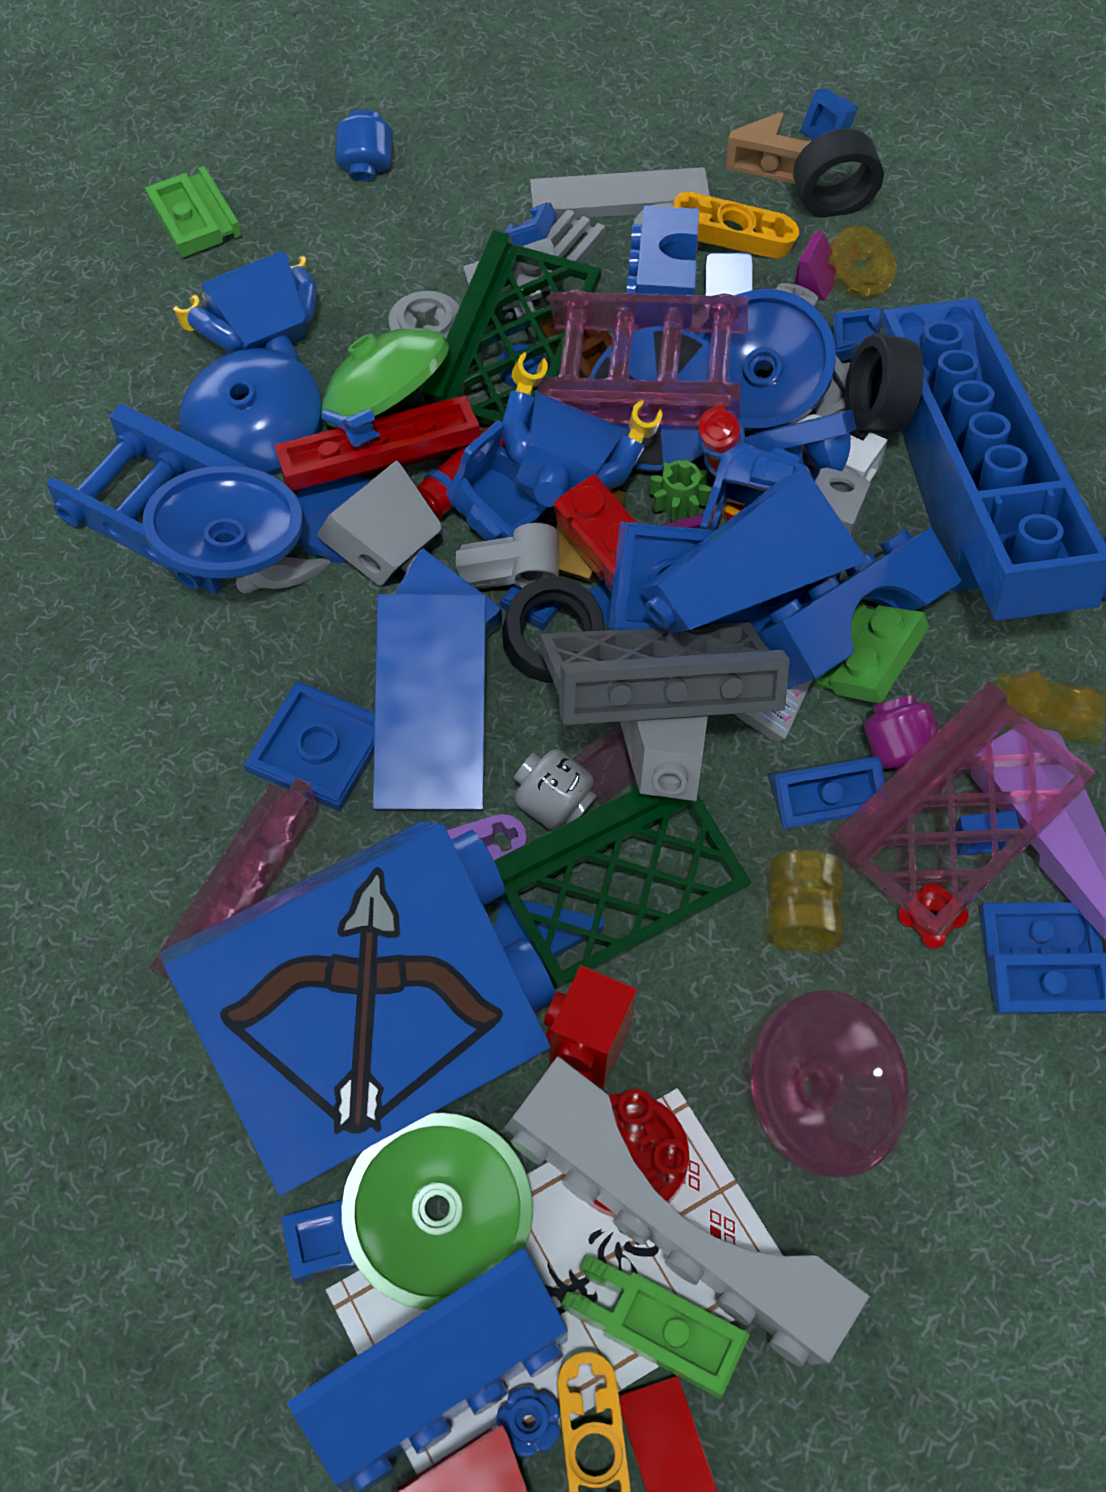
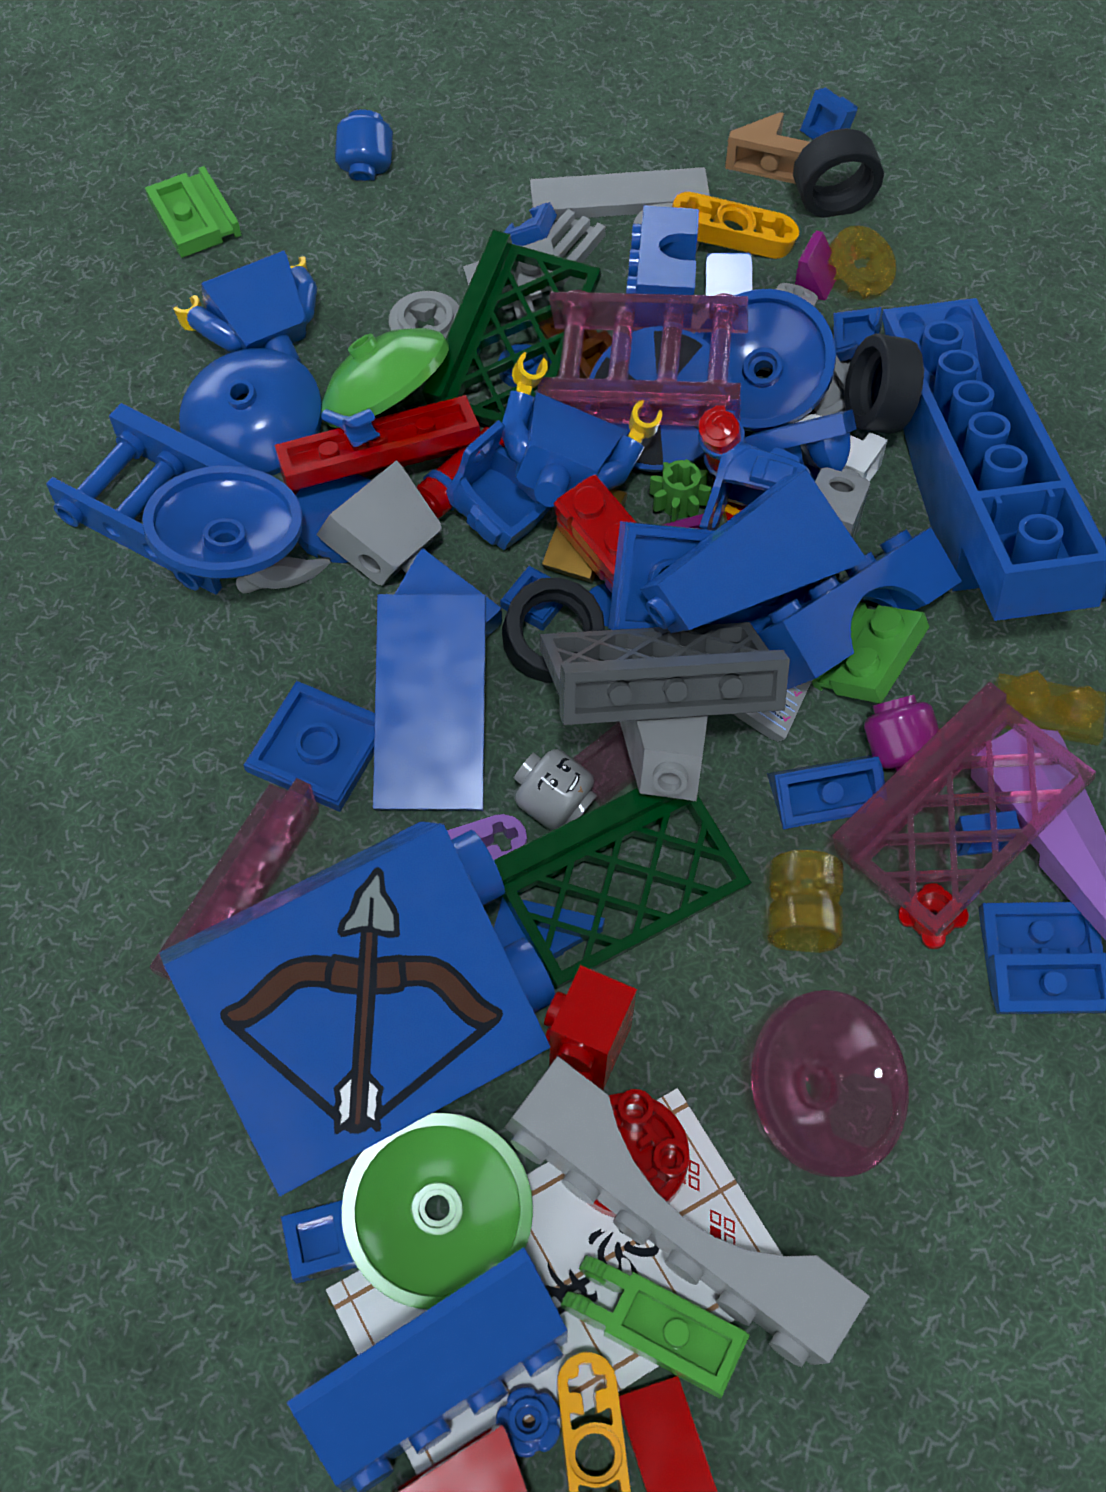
light grey piece [456,523,559,590] -> none

